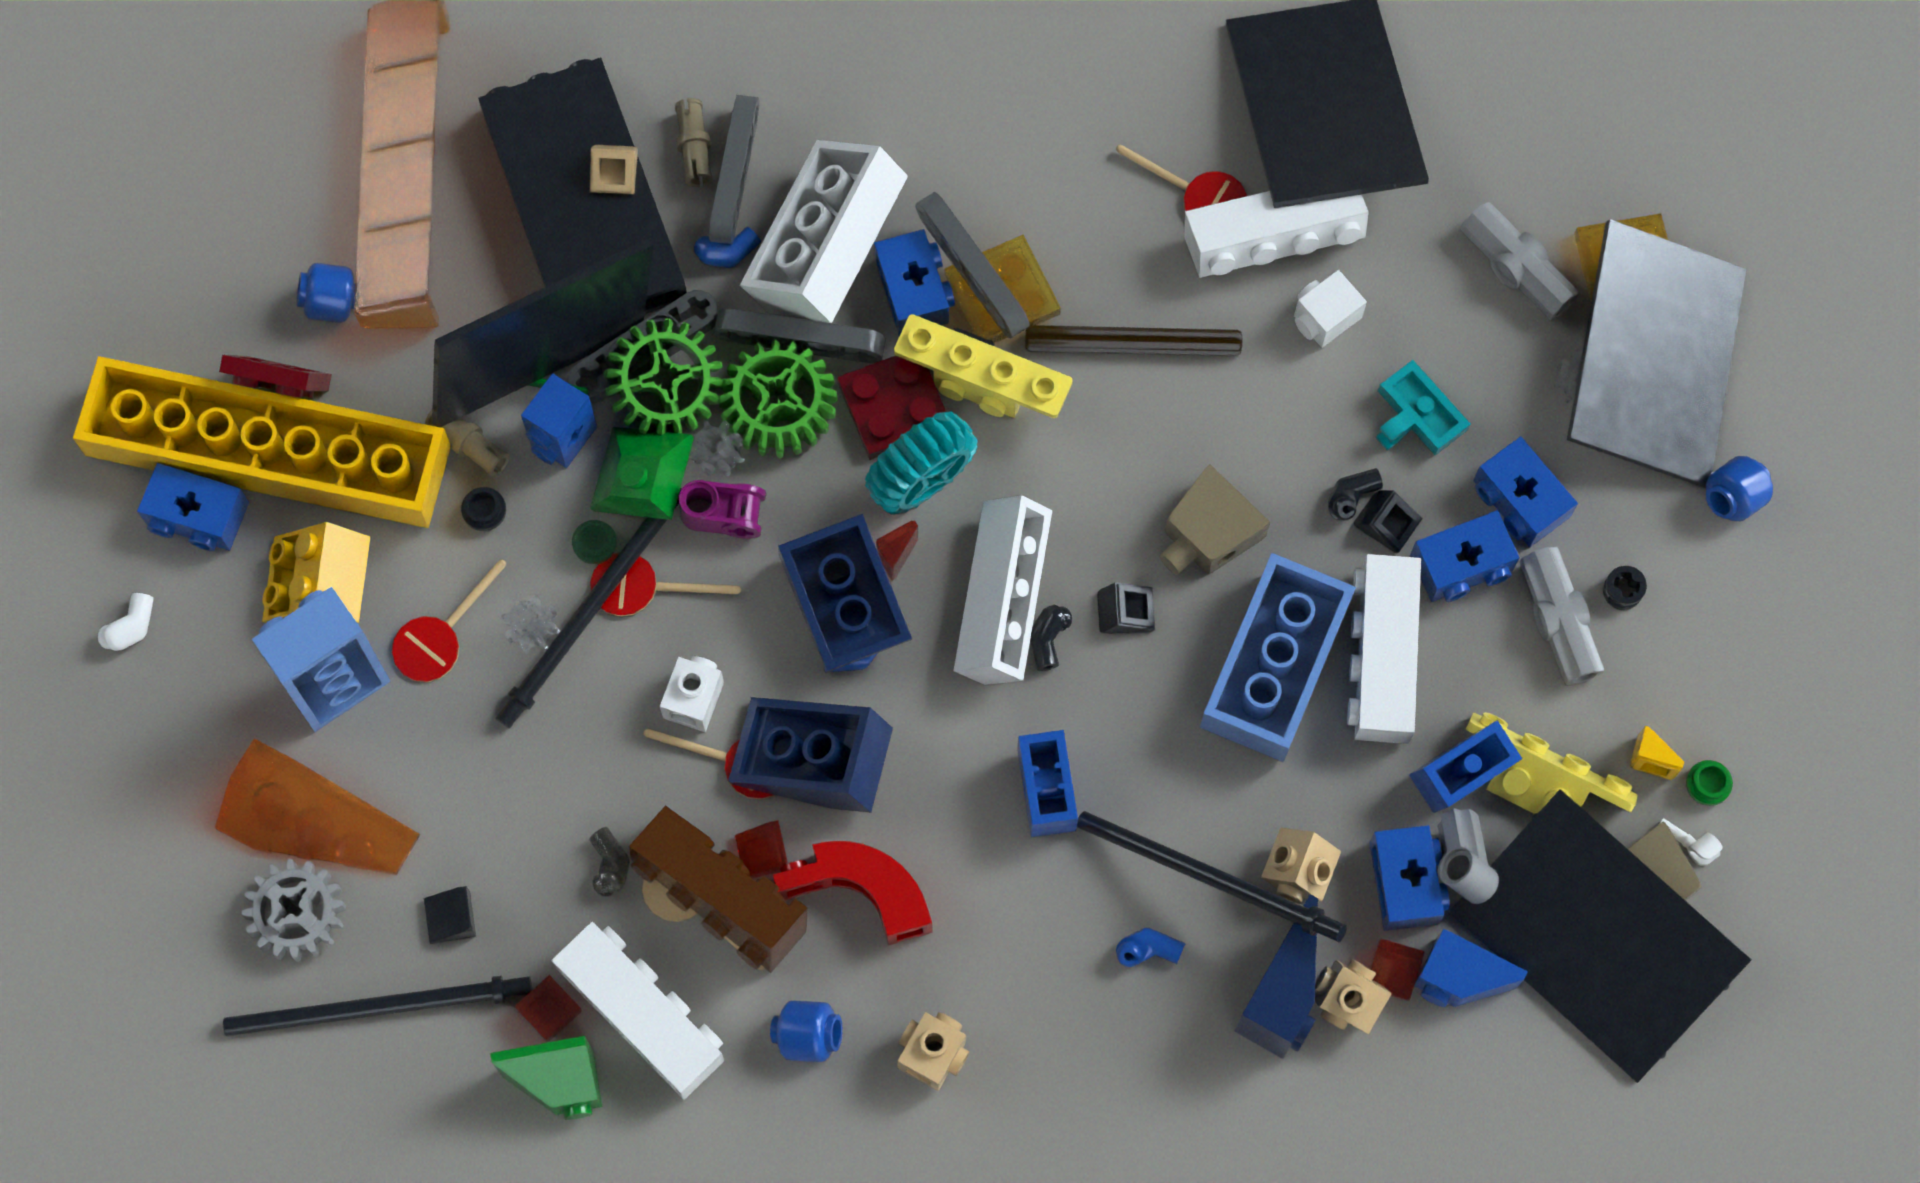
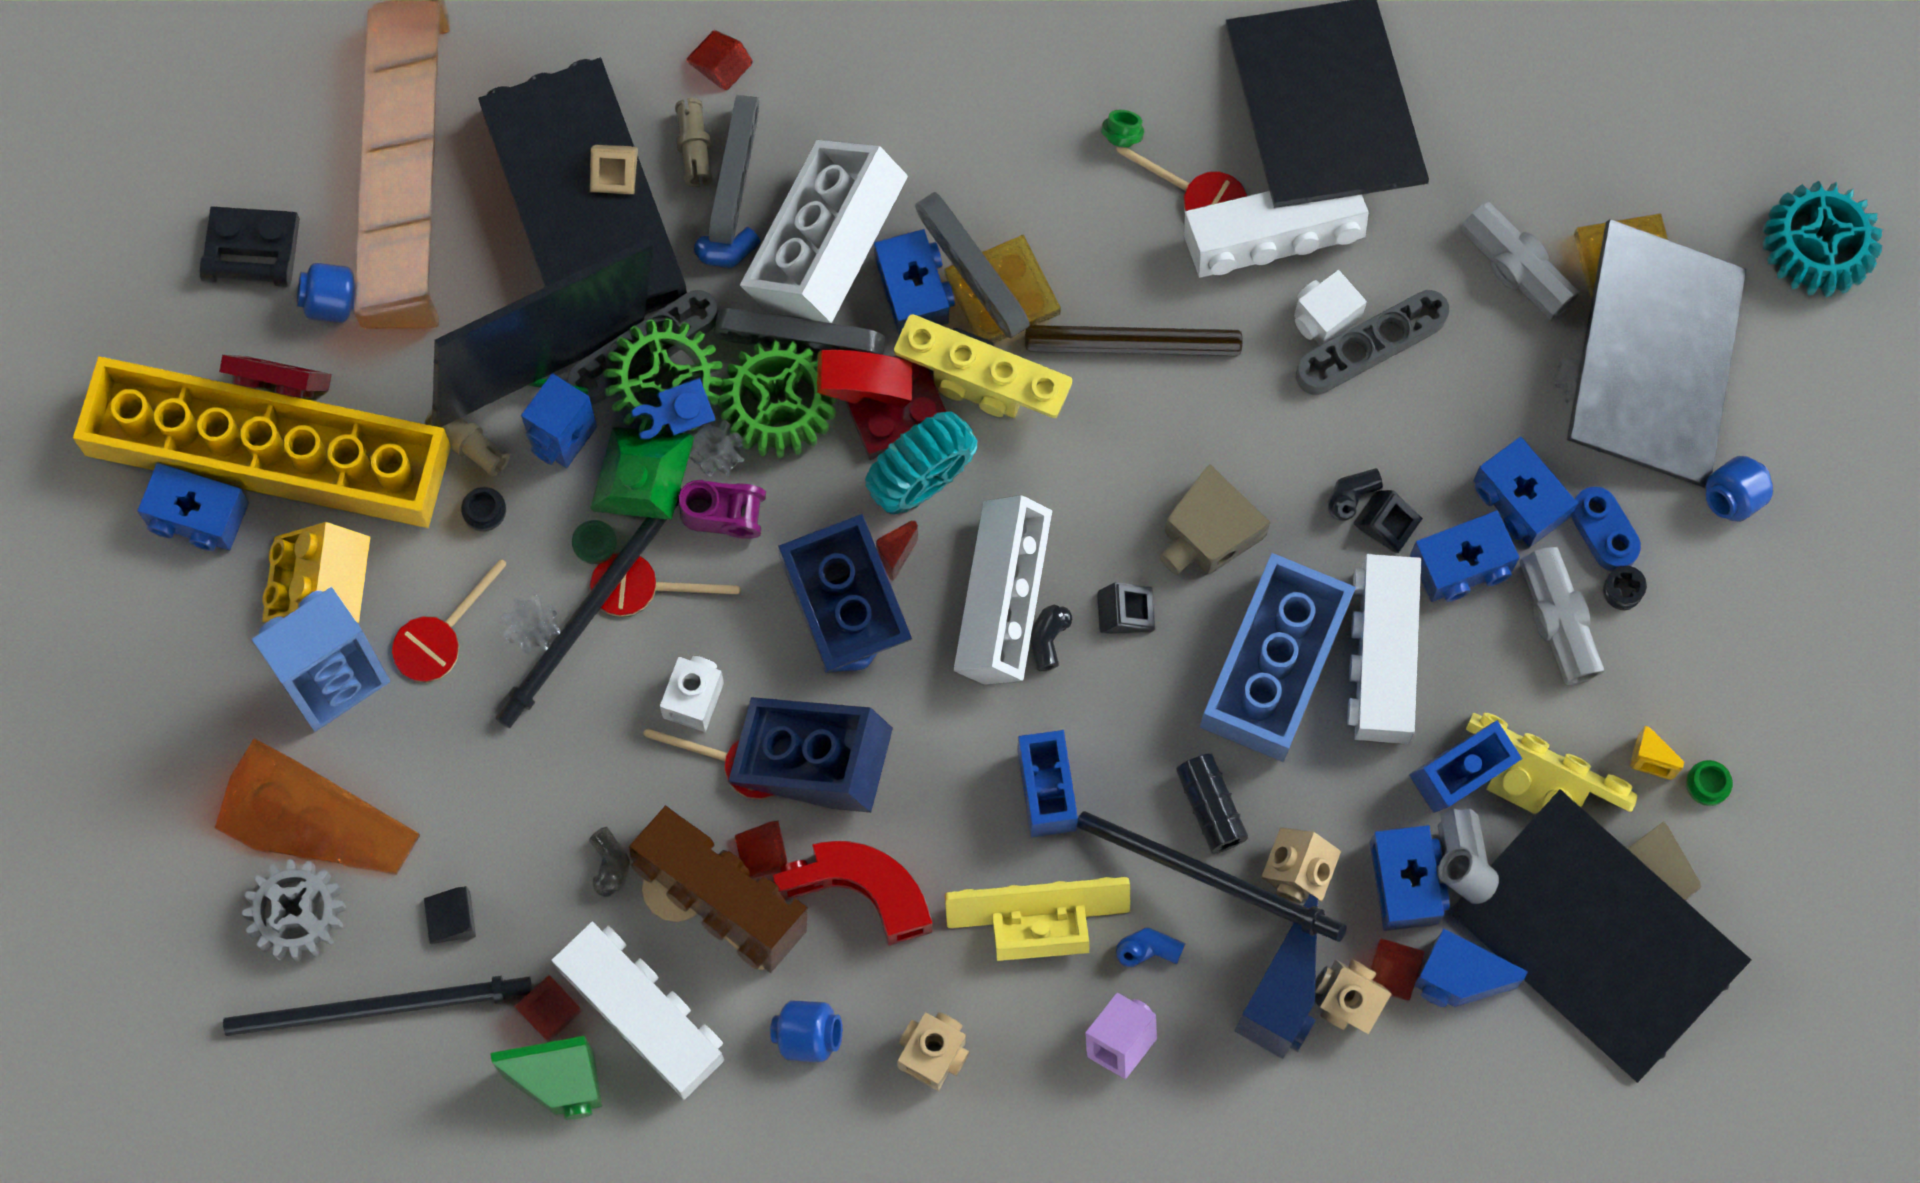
white arm [98,593,154,651] -> none
teal plate [1376,360,1471,455] -> none
white hand [1659,818,1723,866] -> none
none -> black plate [200,206,300,287]
none -> blue plate [630,378,716,440]
none -> clear red slope [686,30,753,90]
none -> red slope [817,350,912,408]
none -> light yellow bracket [945,877,1130,961]
none -> lavender brick [1085,992,1157,1079]
none -> green plate [1101,110,1145,148]
none -> black axle [1176,753,1248,854]
none -> dark grey beam [1296,290,1449,395]
none -> blue plate [1571,487,1641,571]
none -> teal gear [1763,180,1883,298]

